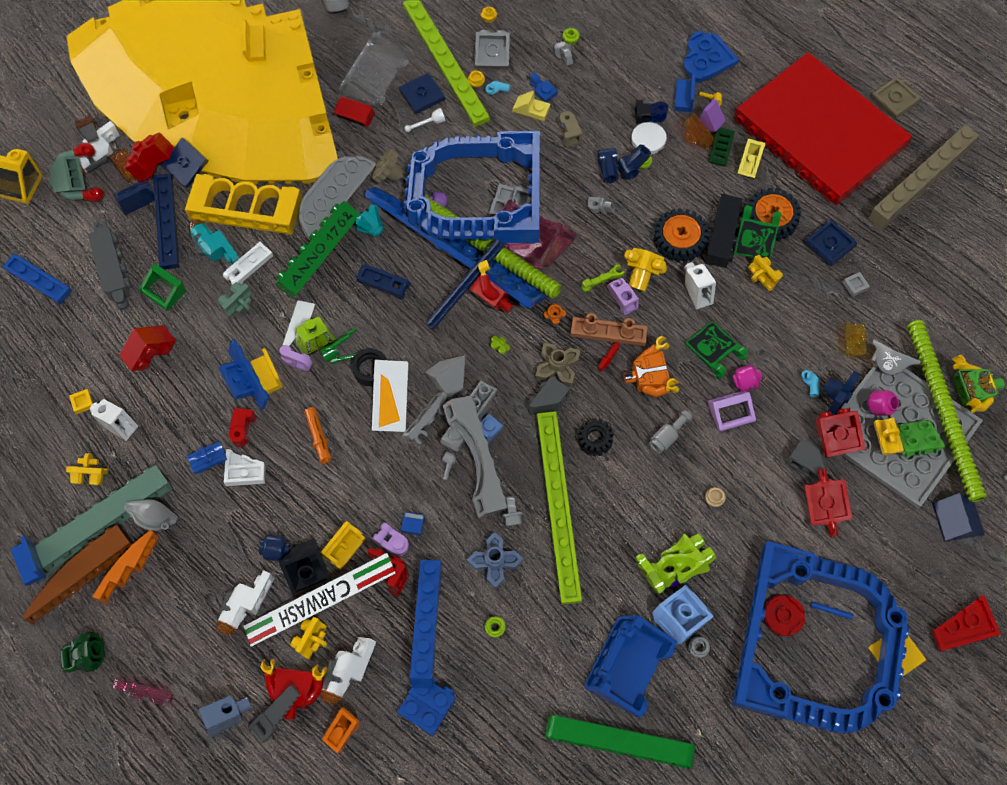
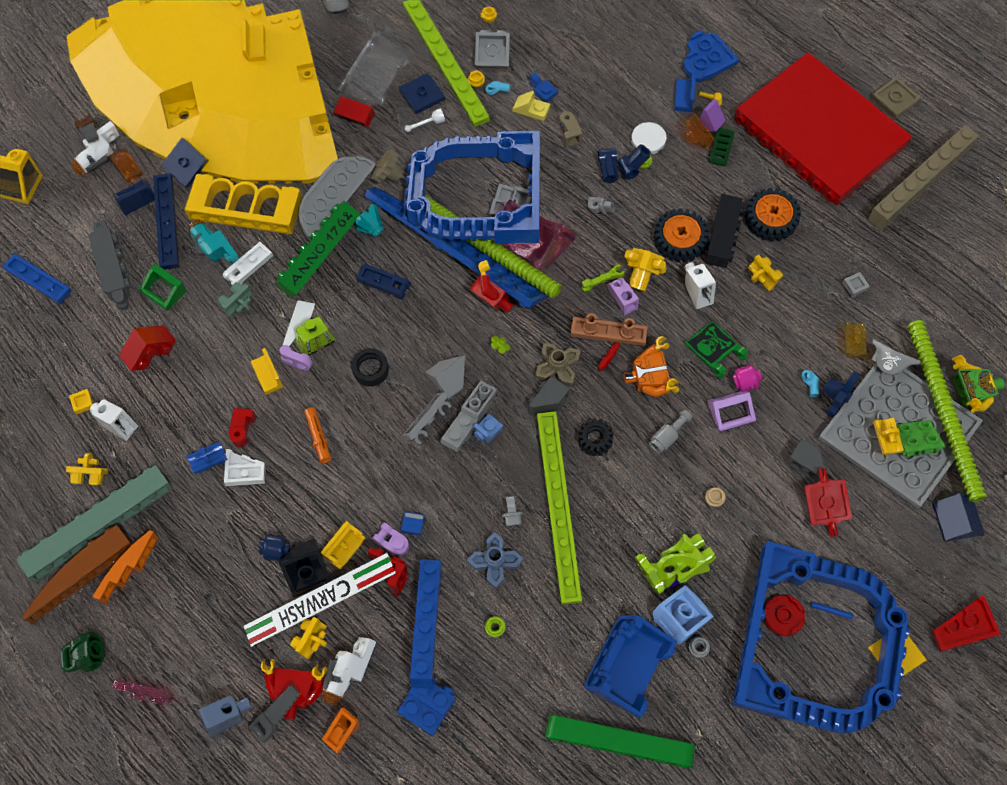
blue panel [11,536,46,586] -> none
sand green torso [49,142,104,202] -> none
red brick [124,132,174,182] -> none
light grey hat [124,500,178,531] -> none
white plate [216,570,274,636] -> none
blue bracket [219,339,269,410] -> none
green plant [320,328,357,364] -> none
white sticker [372,360,408,432] -> none
dark blue axle [427,239,504,329] -> none
medium lavender piece [430,191,447,208] -> none
light grey hand [442,452,456,481] -> none
light grey arch [443,396,507,518] -> none
orange plate [544,304,566,324] -> none
light grey piece [554,42,573,66] -> none
lime plate [563,28,579,44] -> none
leg [634,100,669,124] -> none
flag [734,205,781,260] -> none
light yellow slope [738,139,765,178] -> none
dark blue plate [805,220,858,267] -> none
red plate [815,408,866,457] -> none
dark pink head [867,390,899,416] -> none

